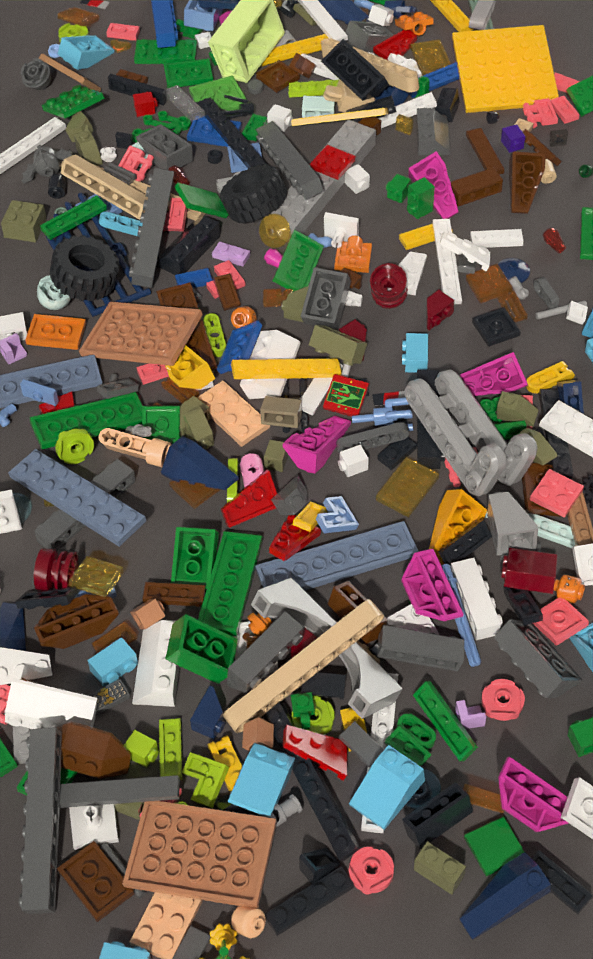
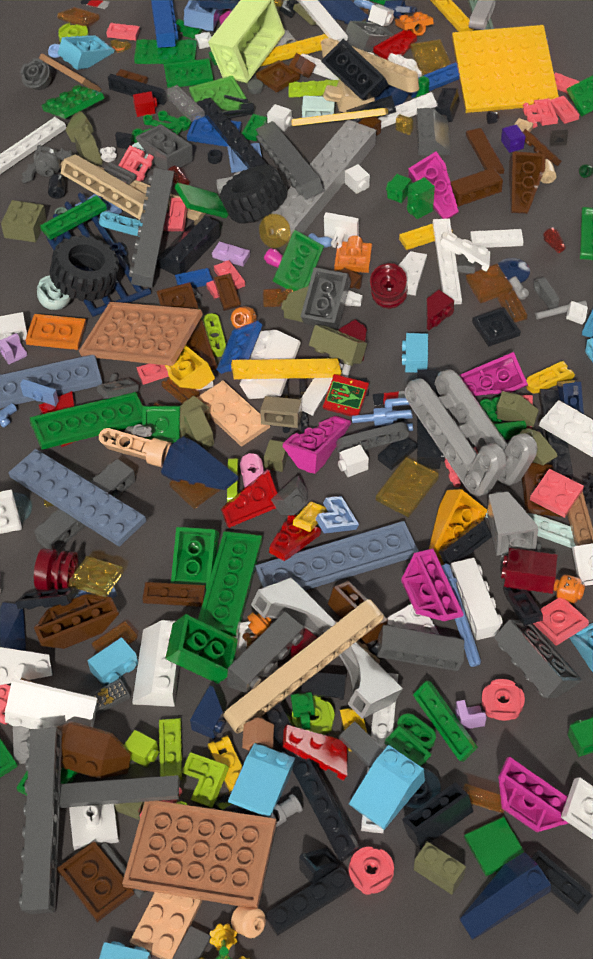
lime plate [55,429,94,464] -> none
nougat brick [130,599,165,629] -> none
red plate [310,145,355,180] -> none

